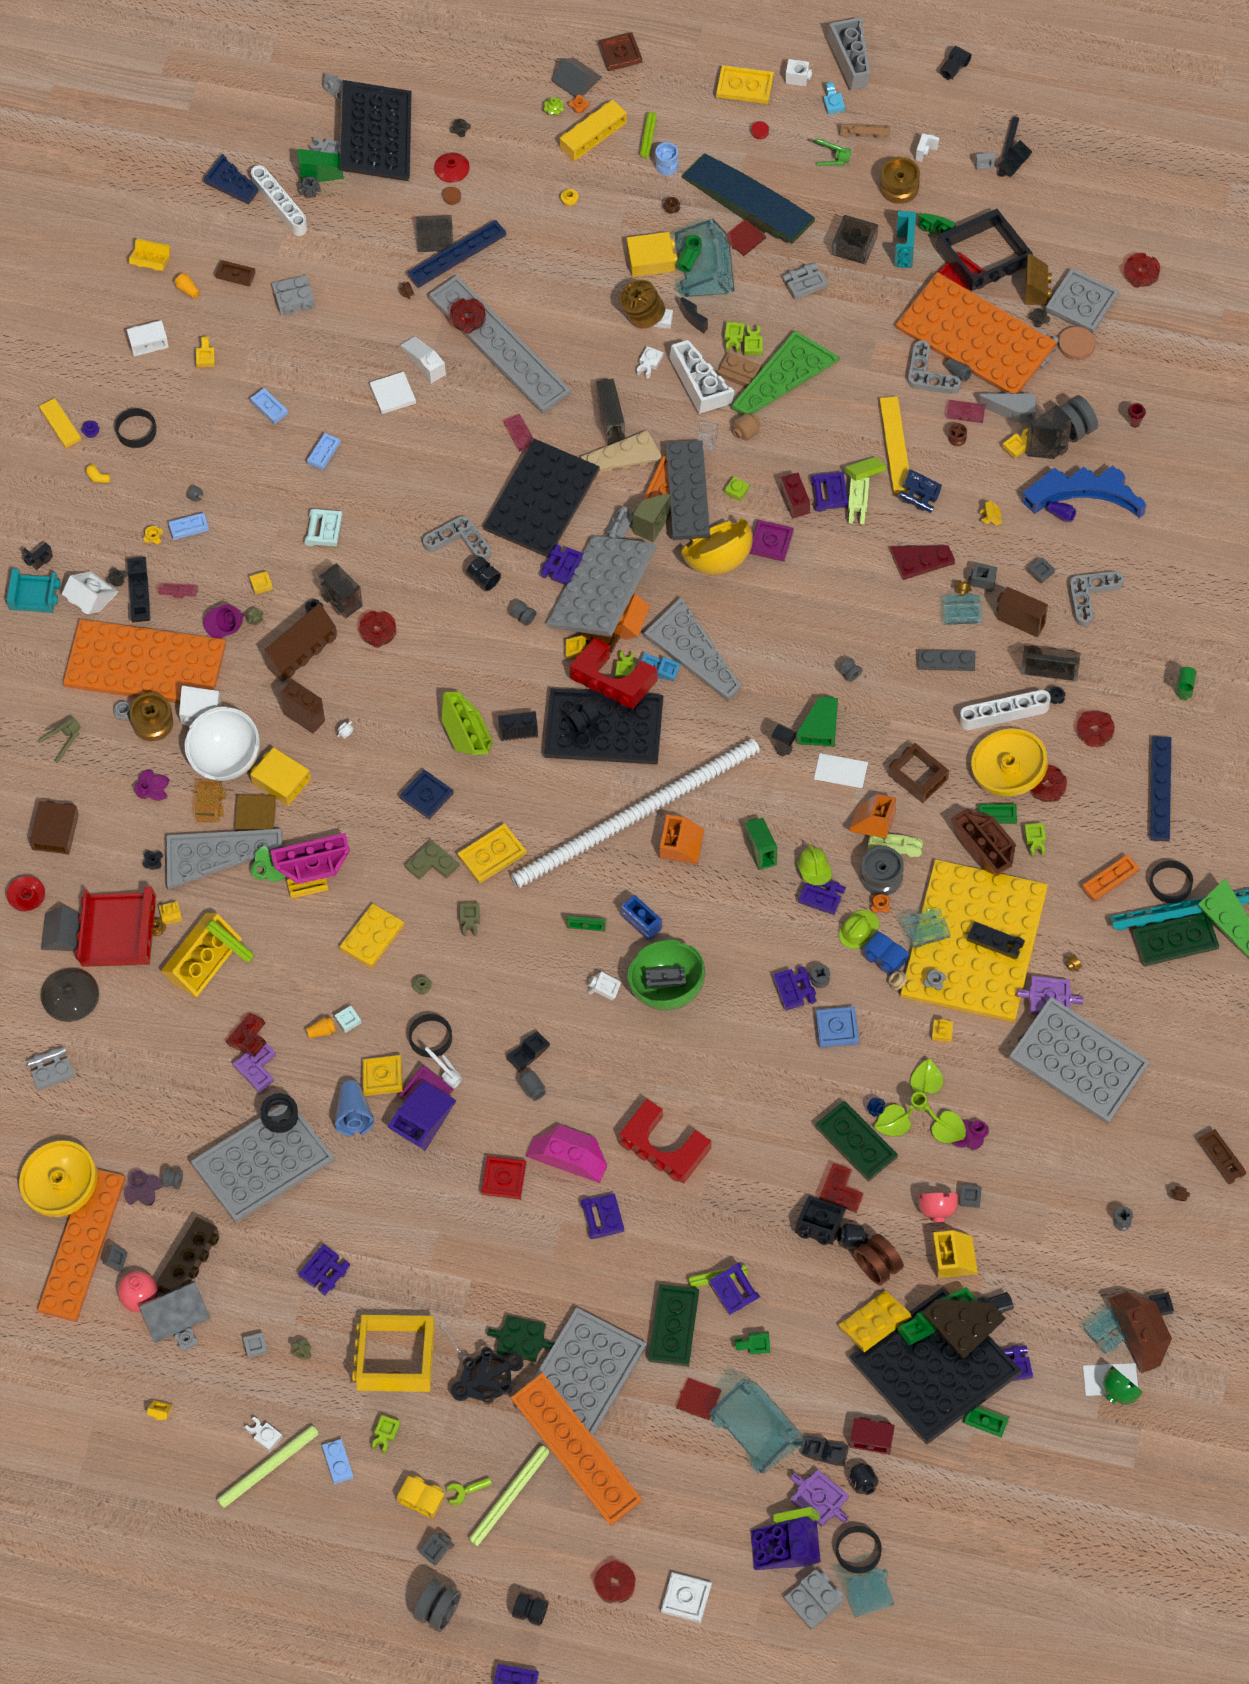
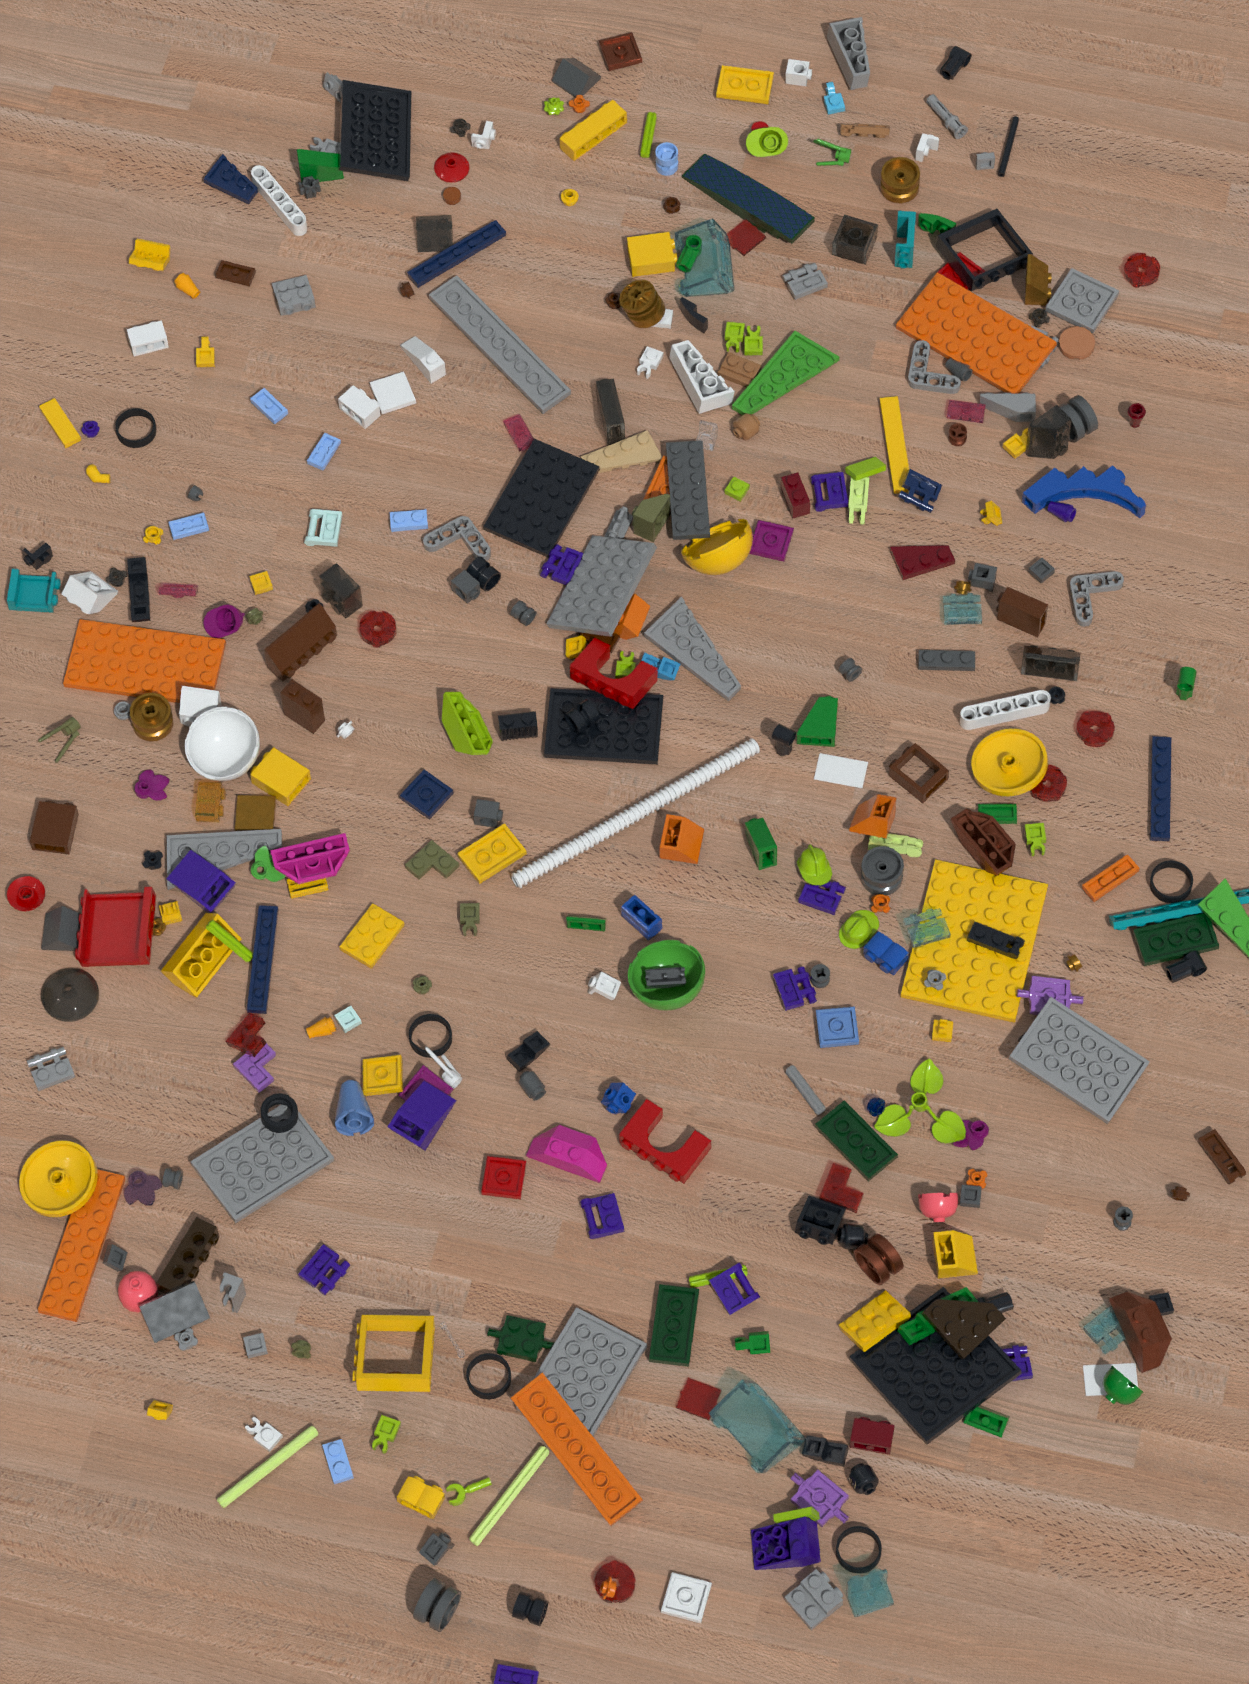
clear red plate [450,298,486,334] -> none
black plant [451,1347,524,1404] -> none
tan plate [889,971,907,990] -> none
black slope [998,140,1032,177] -> none
none -> dark purple slope [166,850,236,913]
none -> light grey hinge [220,1272,246,1313]
none -> dark blue plate [247,905,279,1014]
none -> white brick [338,385,381,429]
none -> light blue plate [390,509,428,532]
none -> dark grey brick [451,570,481,604]
none -> white bracket [471,121,496,149]
none -> dark grey brick [474,799,503,828]
none -> orange plate [600,1576,617,1600]
none -> blue brick [601,1082,636,1114]
none -> reddish brown plate [605,292,621,309]
none -> lime piece [746,127,788,157]
none -> light grey axle [786,1065,825,1115]
none -> light grey pin [926,94,968,139]
none -> orange plate [966,1169,987,1189]
none -> black piece [1165,951,1207,983]

